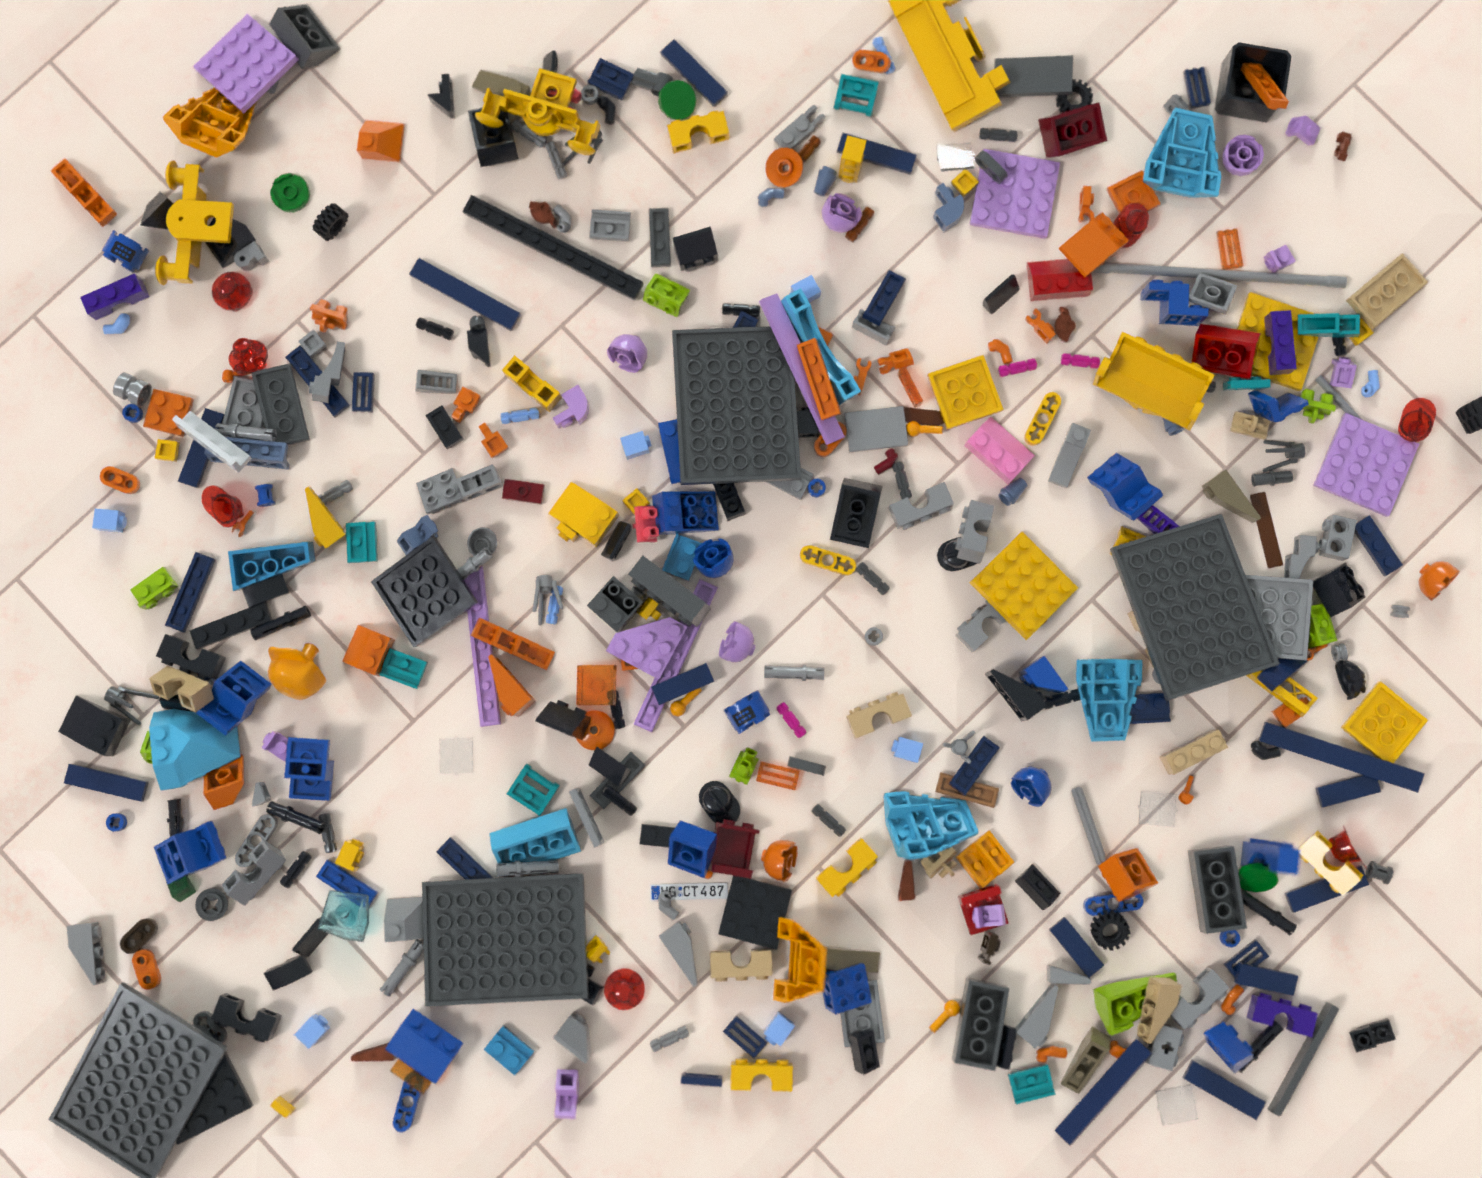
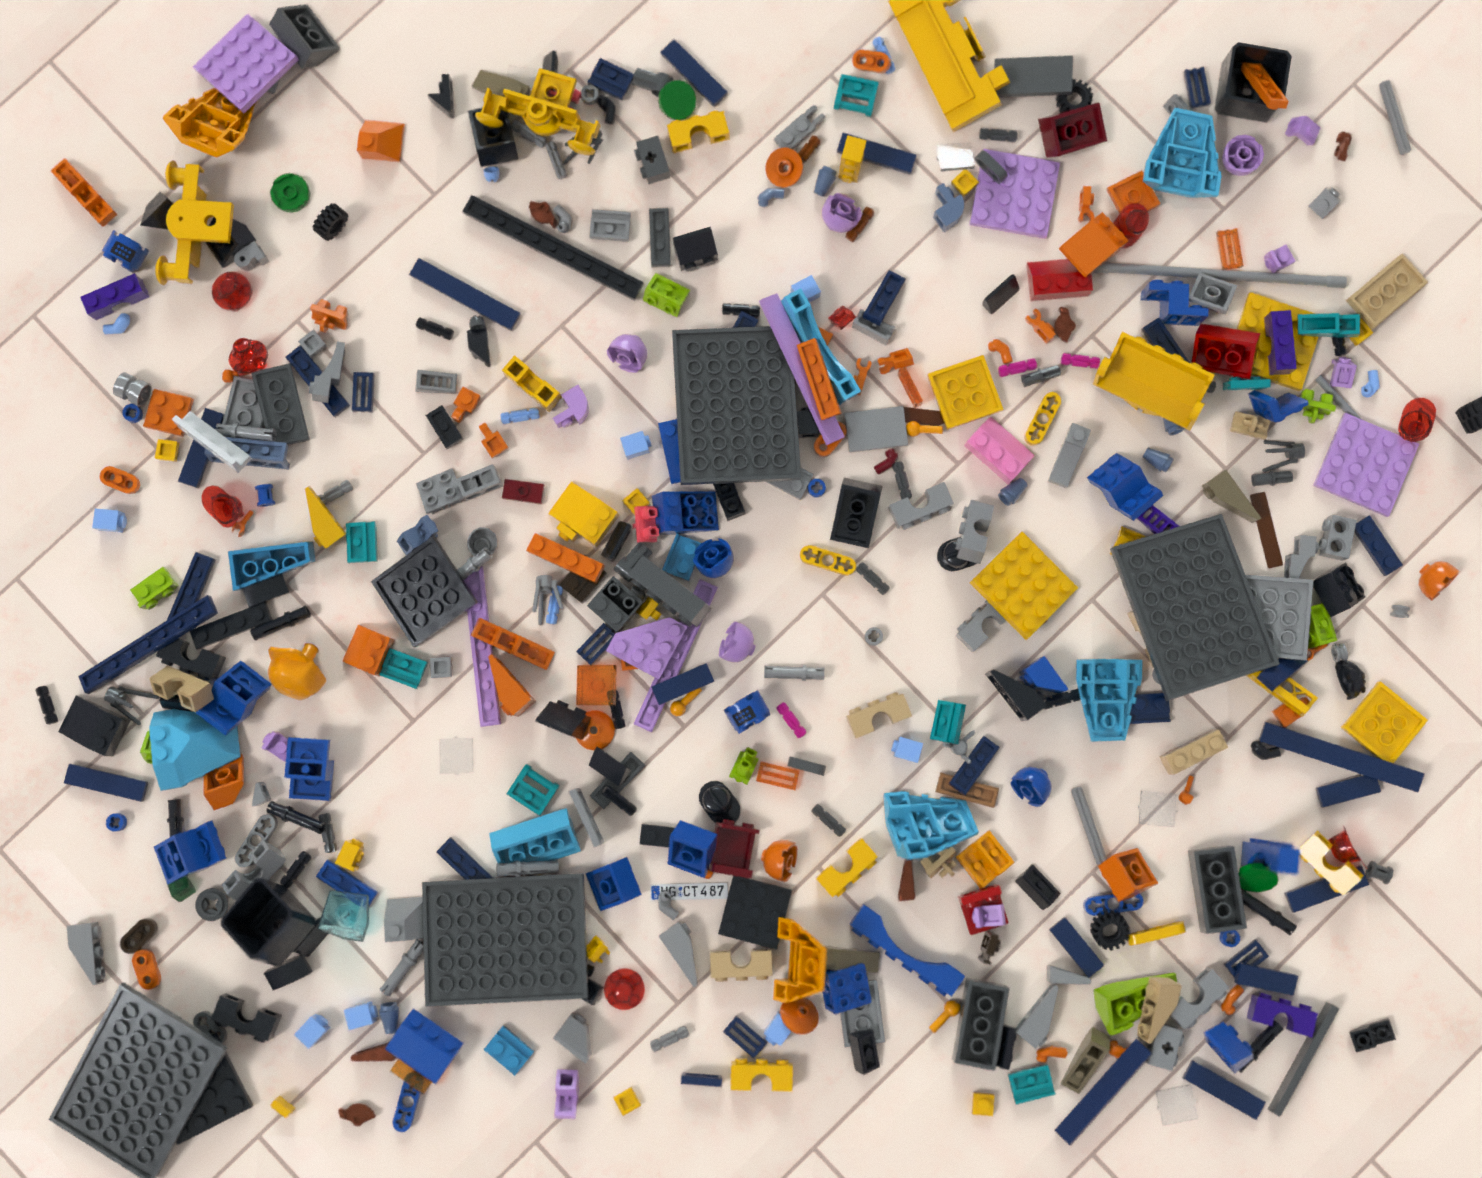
none -> black axle [35,686,58,725]
none -> dark blue tile [78,595,218,694]
none -> black plate [221,878,316,966]
none -> copper piece [338,1103,376,1126]
none -> light blue brick [344,1001,378,1030]
none -> sand blue cone [379,1002,399,1034]
none -> light grey plate [430,657,452,678]
none -> light blue hinge [483,166,500,183]
none -> orange plate [526,533,605,583]
none -> dark brown plate [560,554,607,603]
none -> dark blue tile [576,623,615,665]
none -> blue slope [586,857,642,911]
none -> dark grey piece [613,543,653,583]
none -> yellow tile [613,1086,641,1116]
none -> dark grey brick [634,135,671,185]
none -> orange dish [780,997,819,1035]
none -> clear red plate [828,305,855,330]
none -> blue arch [849,904,965,997]
none -> teal plate [930,700,966,745]
none -> yellow plate [971,1092,994,1116]
none -> dark grey axle [1021,365,1061,387]
none -> yellow beam [1128,921,1186,946]
none -> dark blue plate [1141,318,1190,363]
none -> sand blue cone [1142,447,1174,472]
none -> light grey bracket [1308,187,1341,219]
none -> light grey axle [1379,80,1411,155]

